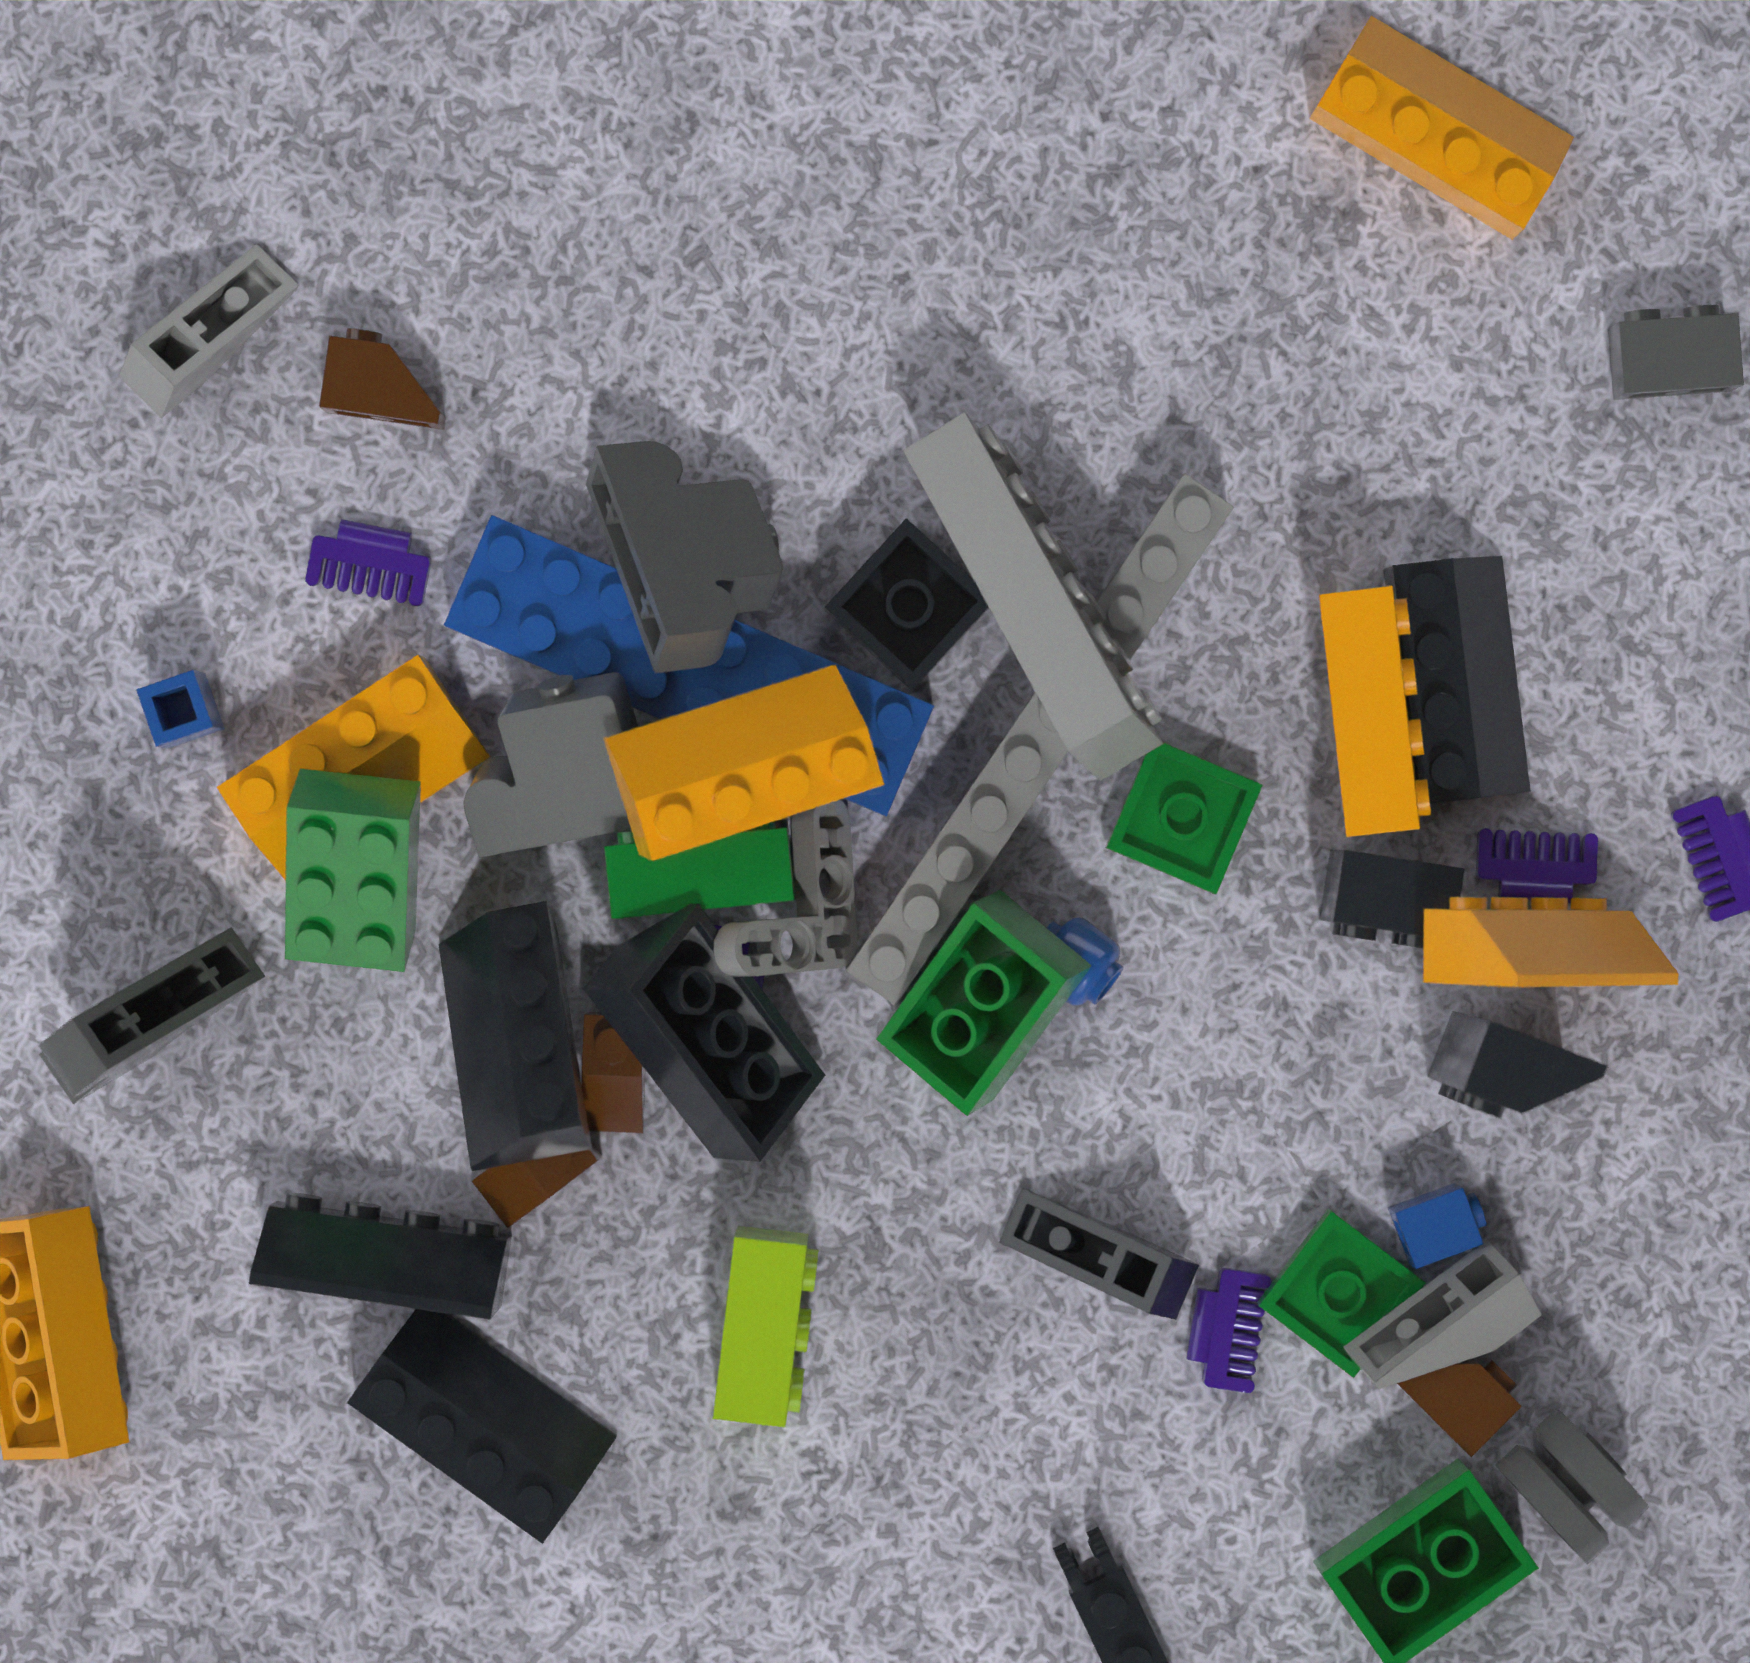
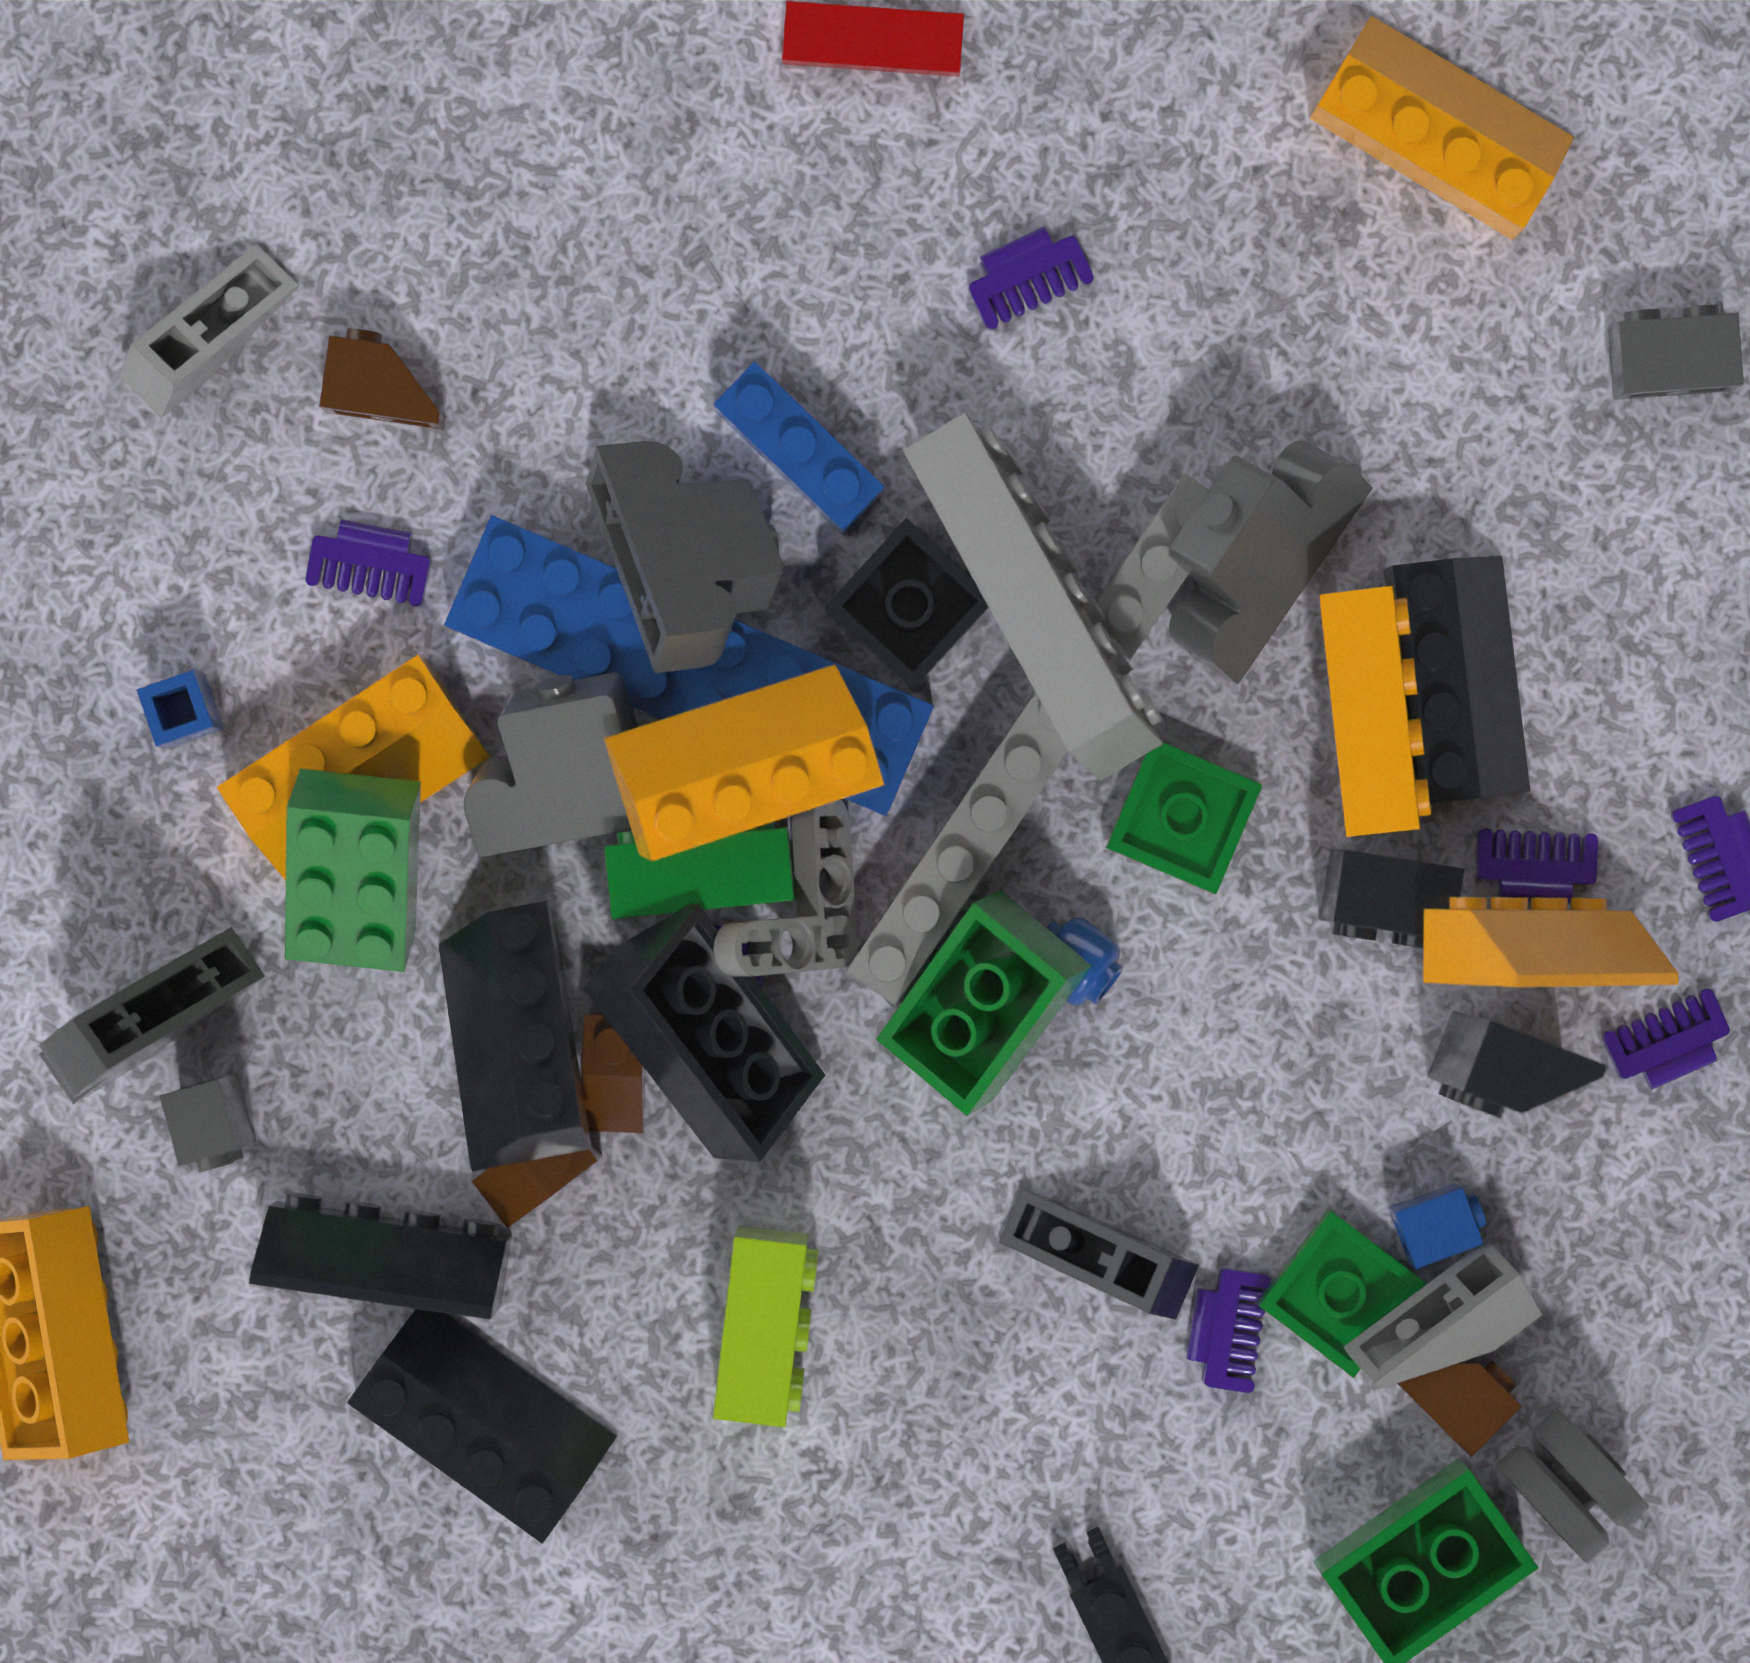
none -> dark grey brick [159,1073,256,1172]
none -> blue brick [713,361,885,535]
none -> red tile [782,1,964,77]
none -> dark purple piece [968,226,1094,330]
none -> dark grey brick [1168,440,1373,685]
none -> dark purple piece [1602,989,1730,1090]

